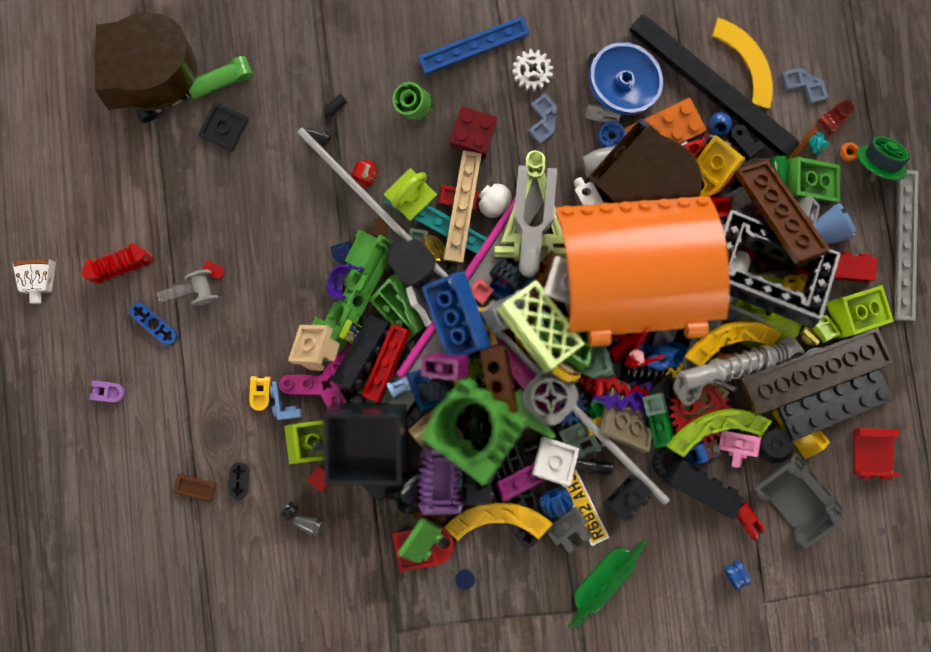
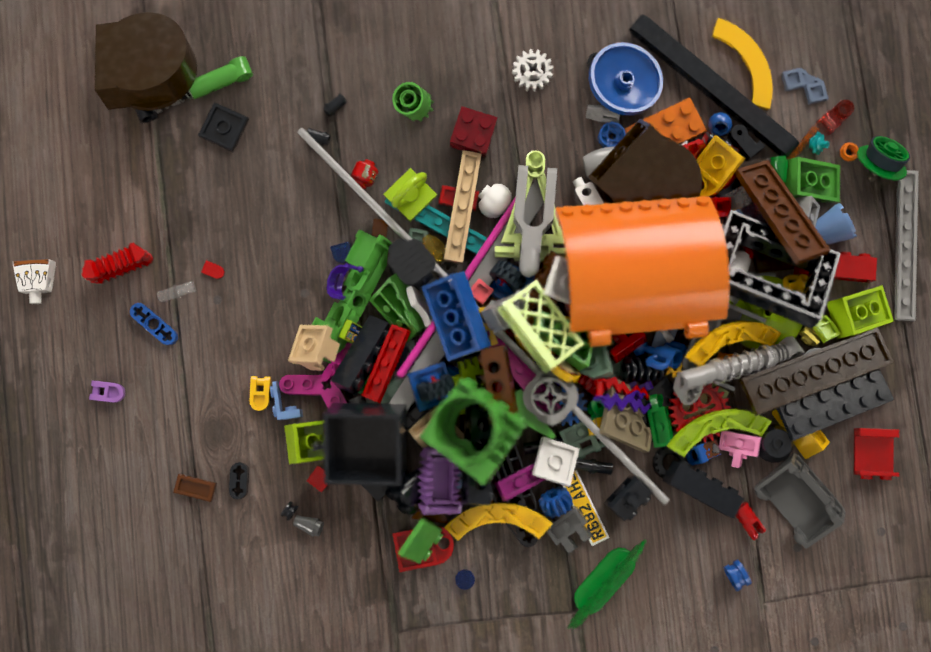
light grey hose [185,270,218,306] -> none
light blue bush [387,376,412,399] -> none
blue plate [418,16,530,75] -> none
magenta brick [421,353,468,380] -> none
sand blue tile [528,93,557,145] -> none
red plant [625,327,664,368] -> none
sand green tile [642,393,668,417] -> none

